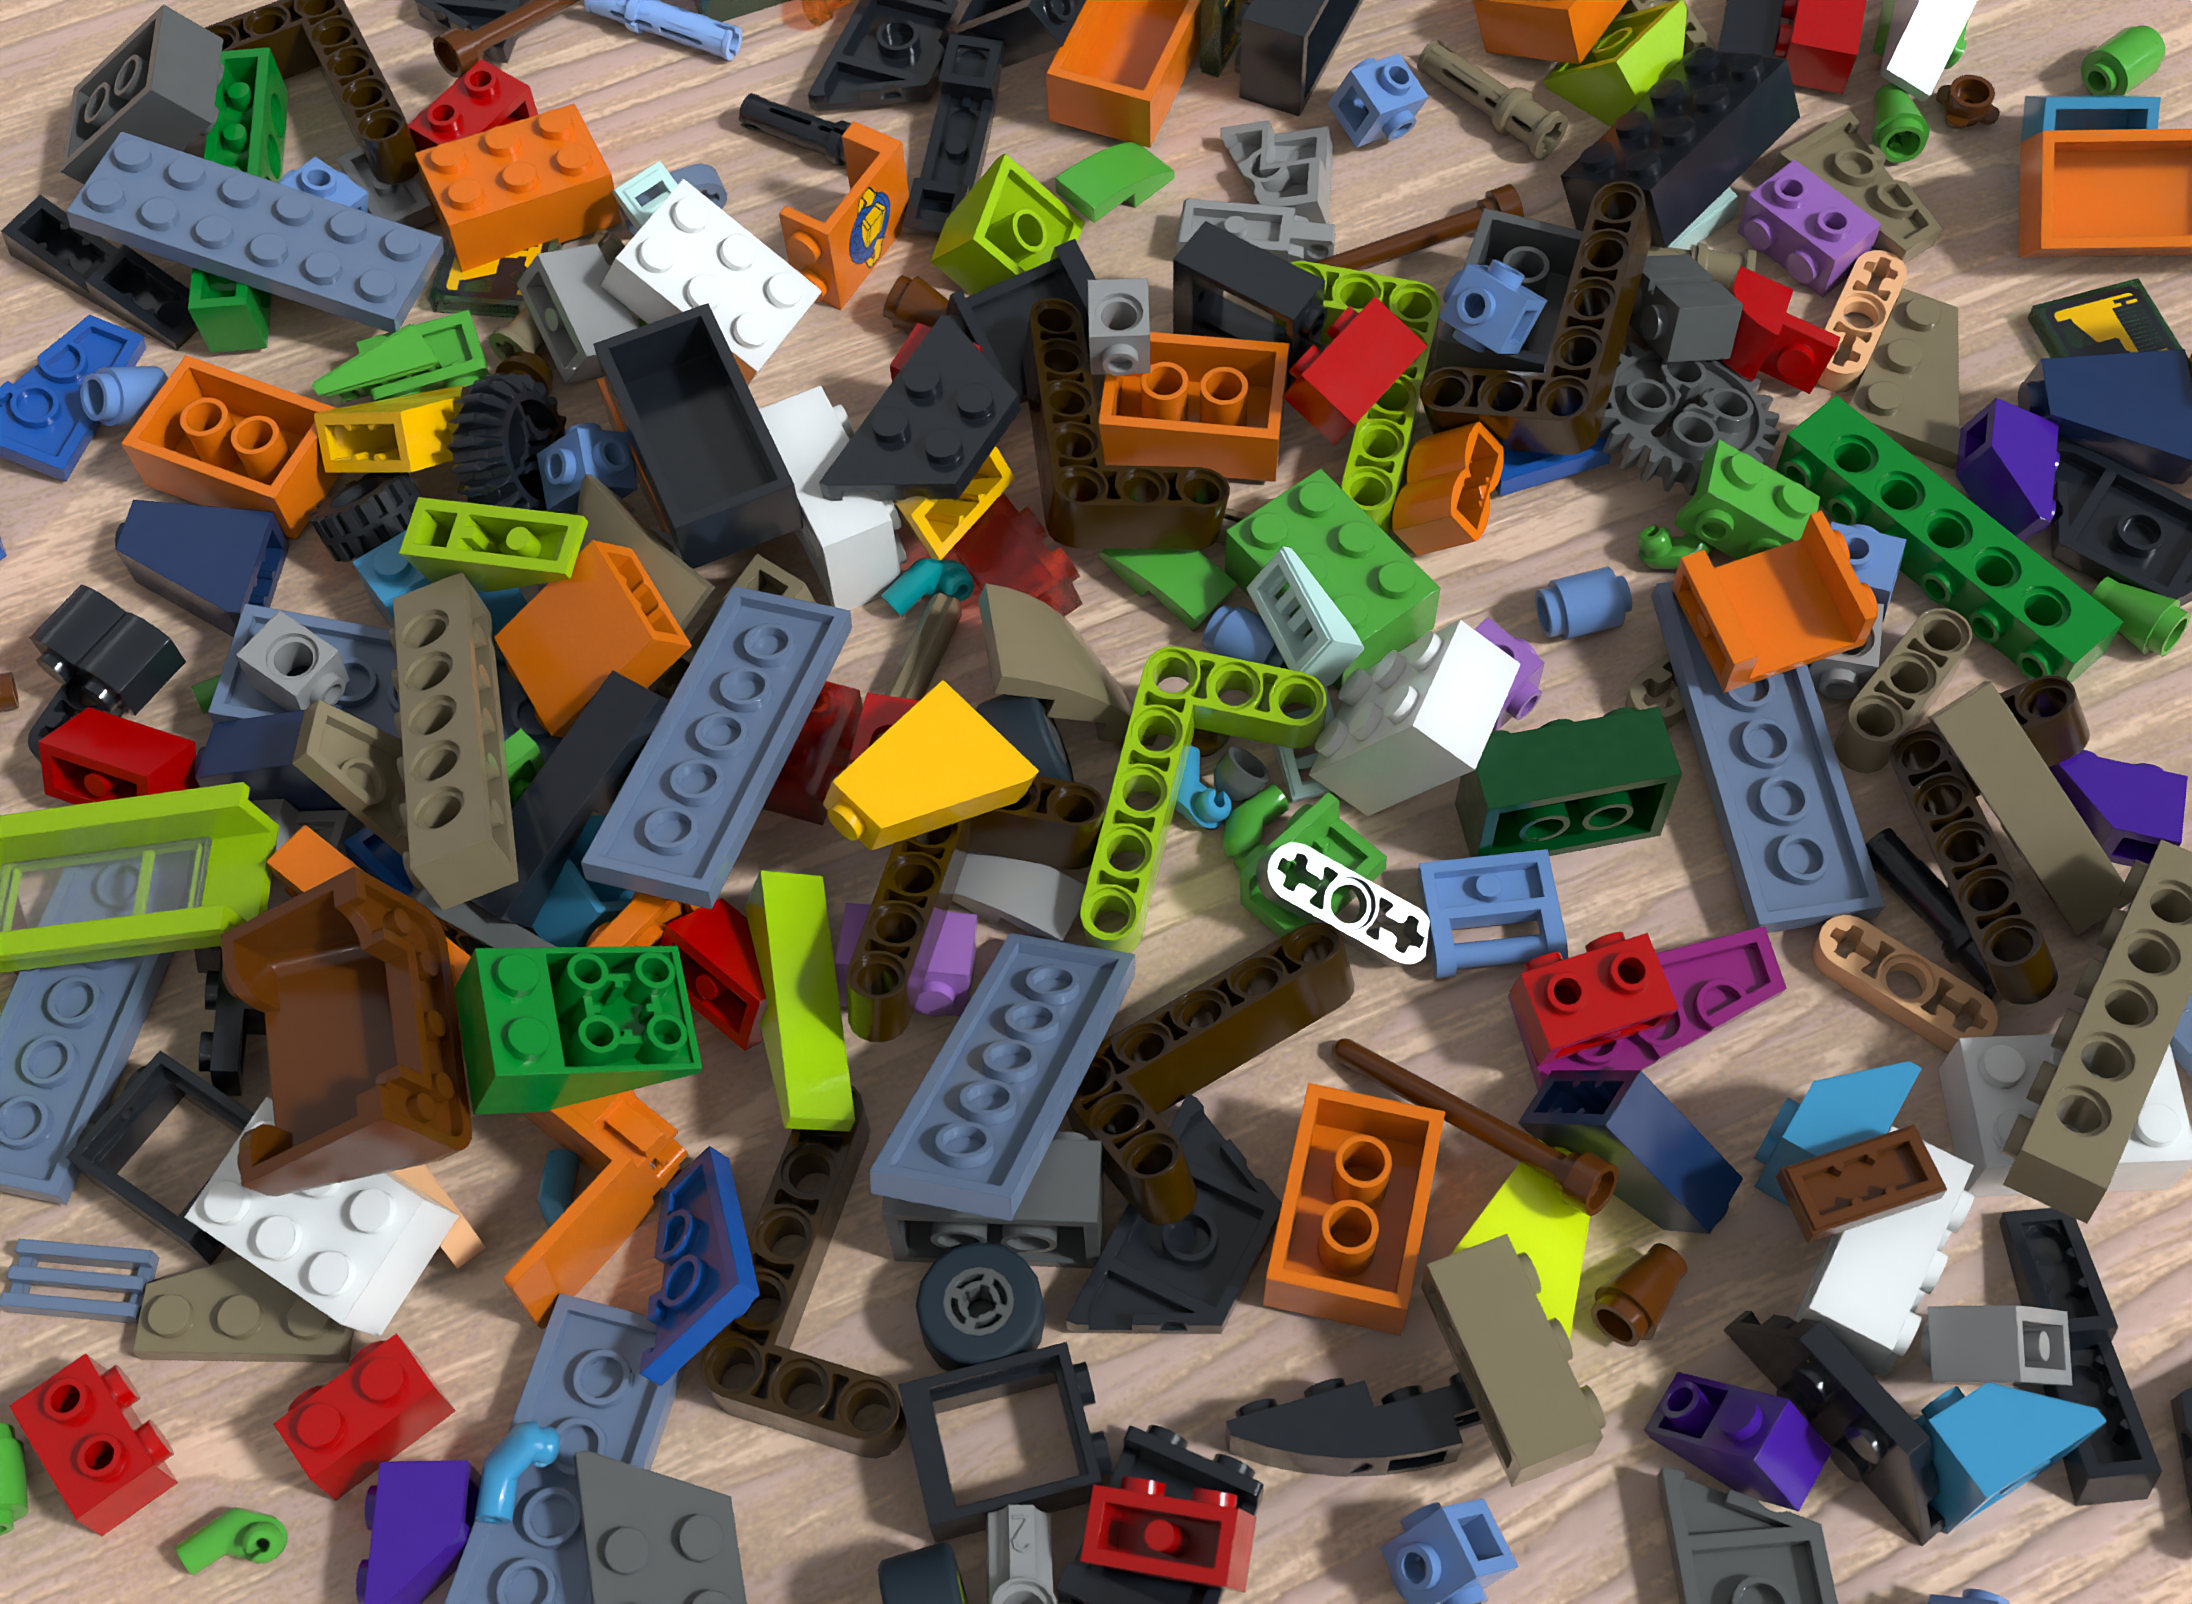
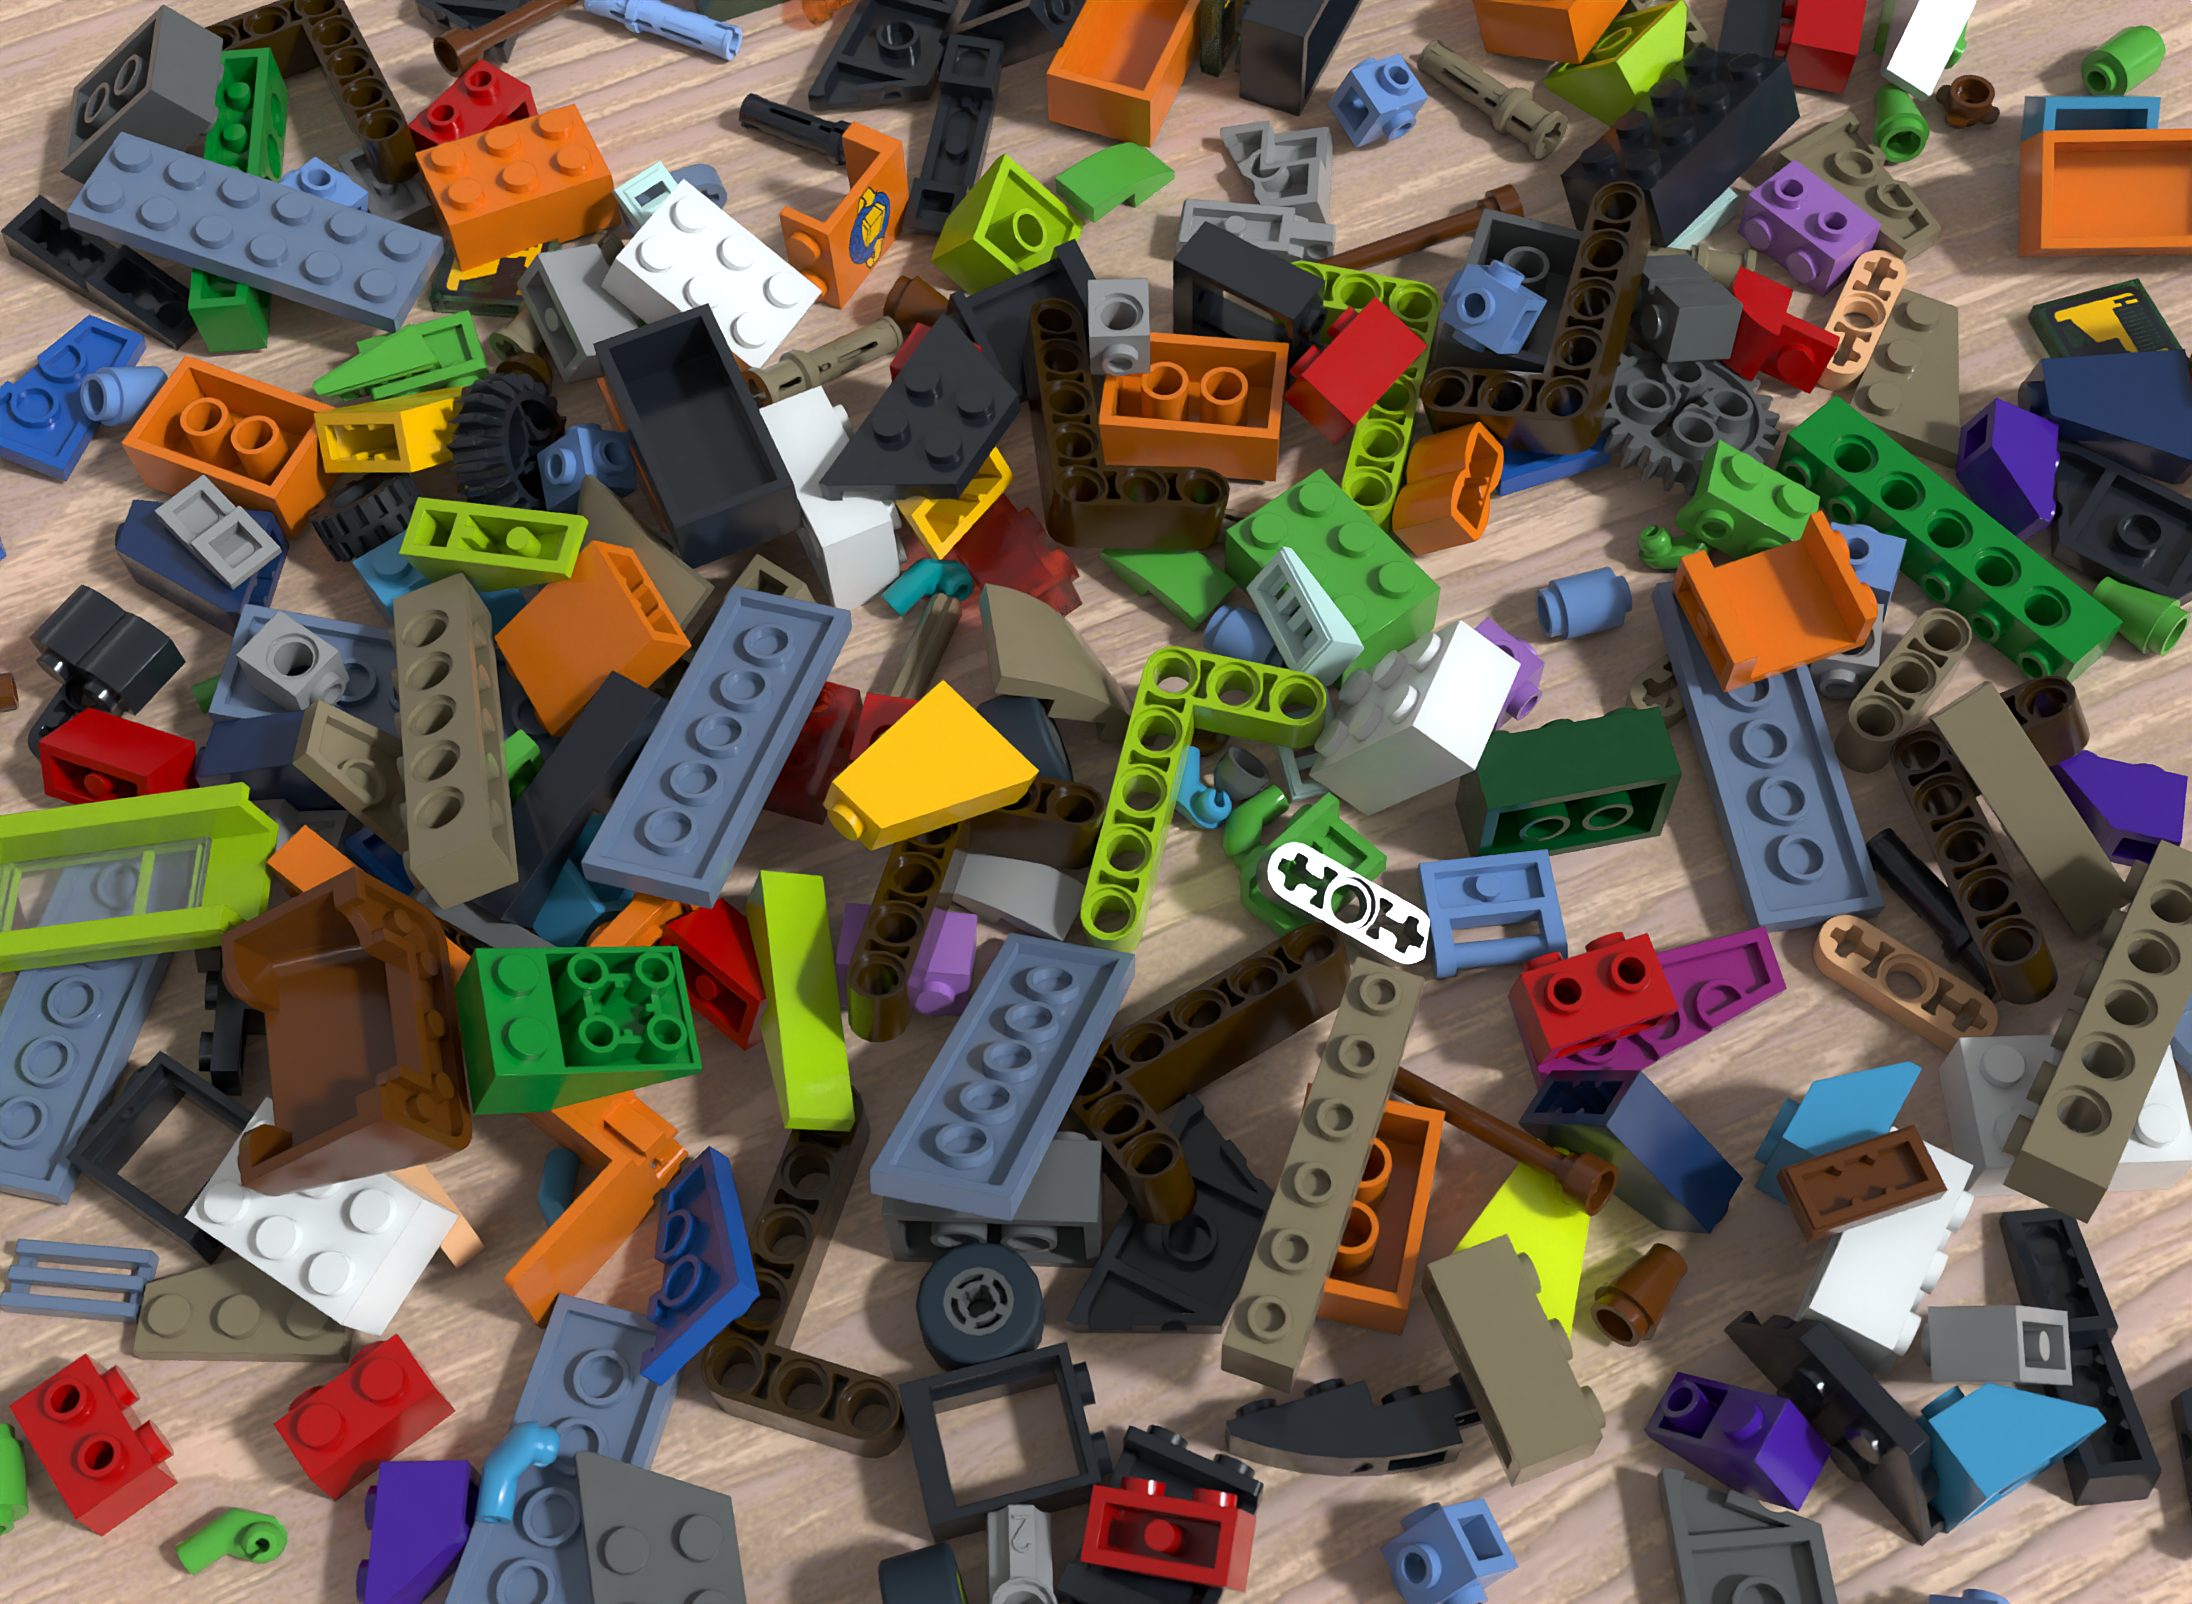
none -> light grey slope [154,474,282,589]
none -> dark tan pin [742,316,903,409]
none -> dark tan brick [1221,957,1424,1394]

